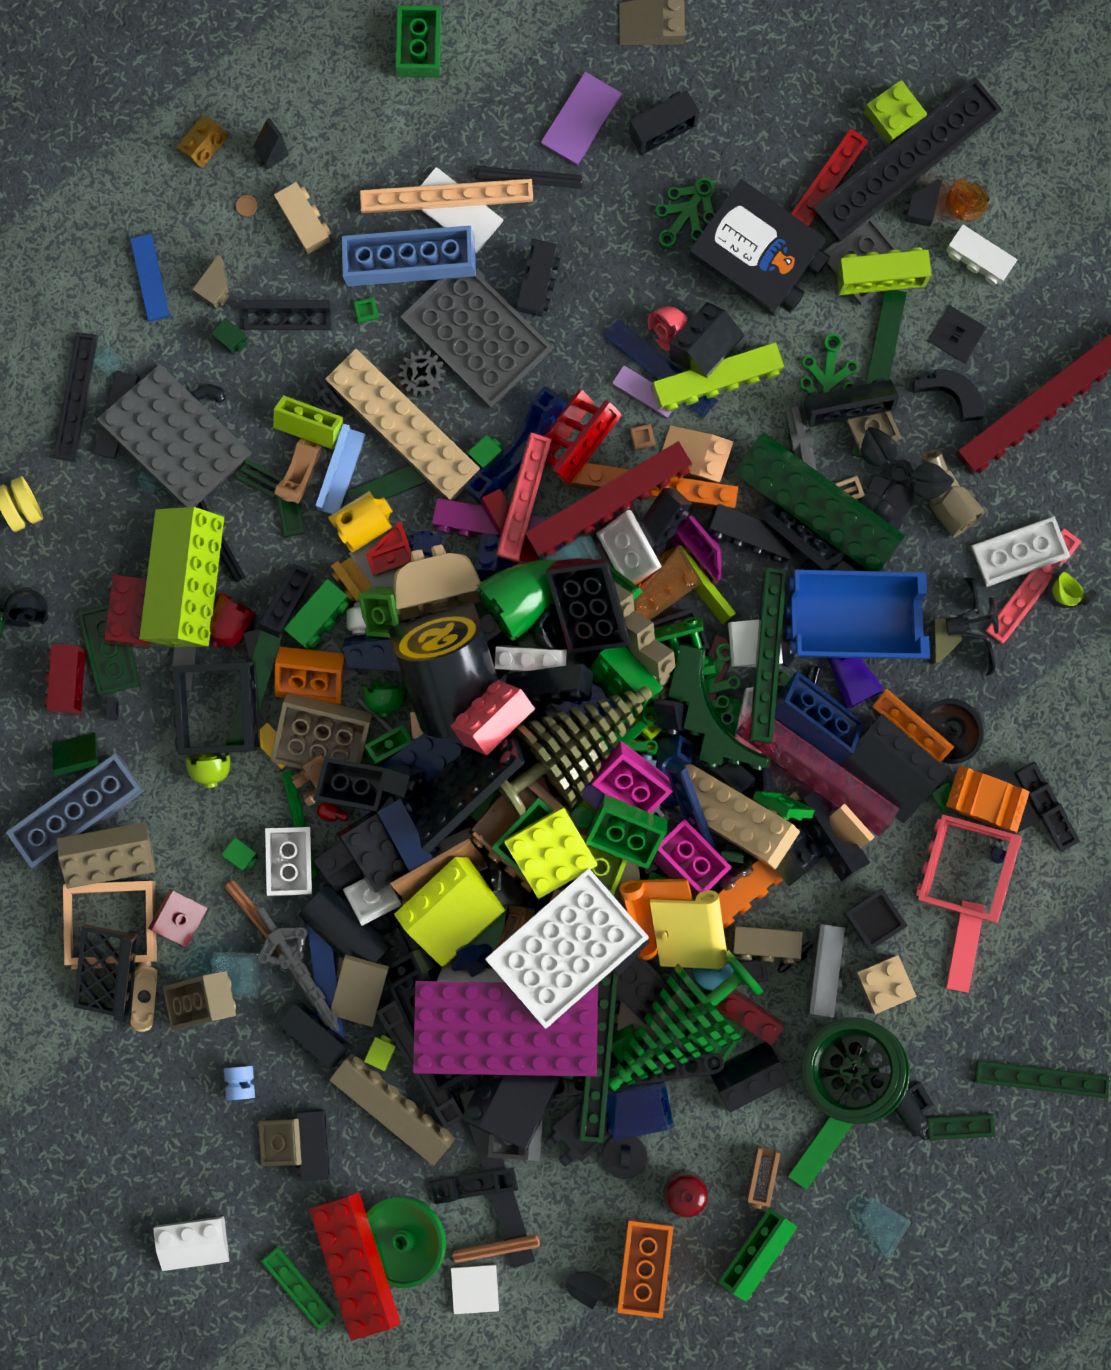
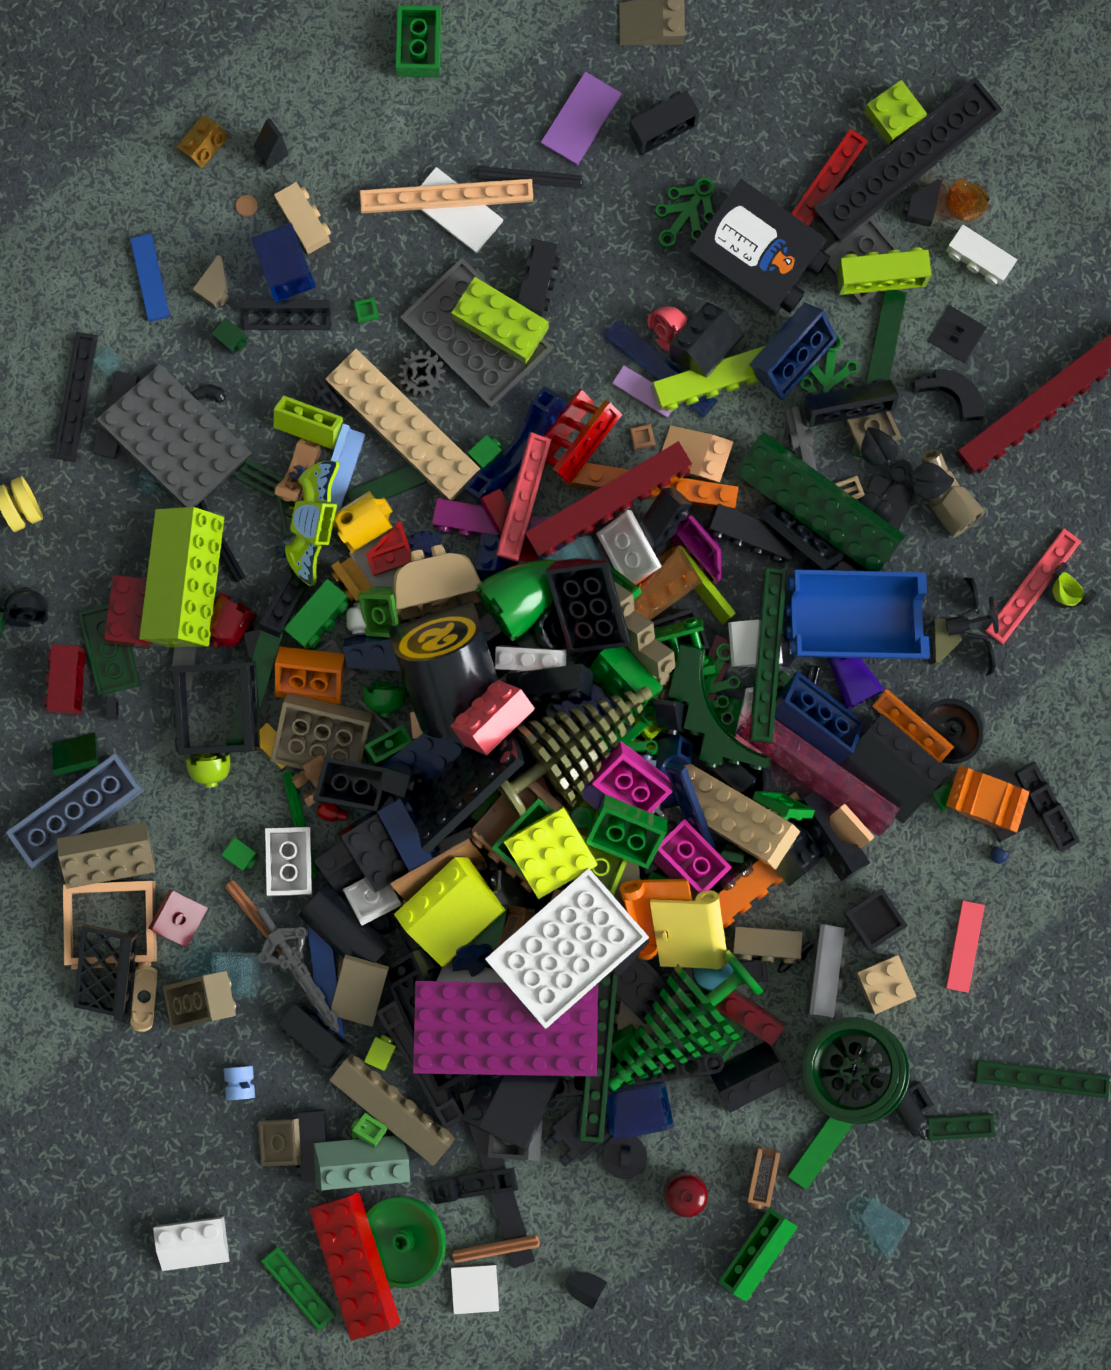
medium blue brick [342,225,476,286] -> none
orange brick [617,1218,674,1319] -> none
coral window [916,814,1022,924] -> none
white tile [971,516,1070,587] -> none
none -> clear blue slope [251,223,316,303]
none -> torso [275,461,340,586]
none -> sand green slope [313,1135,410,1190]
none -> bright green bracket [351,1113,387,1148]
none -> lime brick [451,277,549,364]
none -> dark blue slope [749,302,838,400]

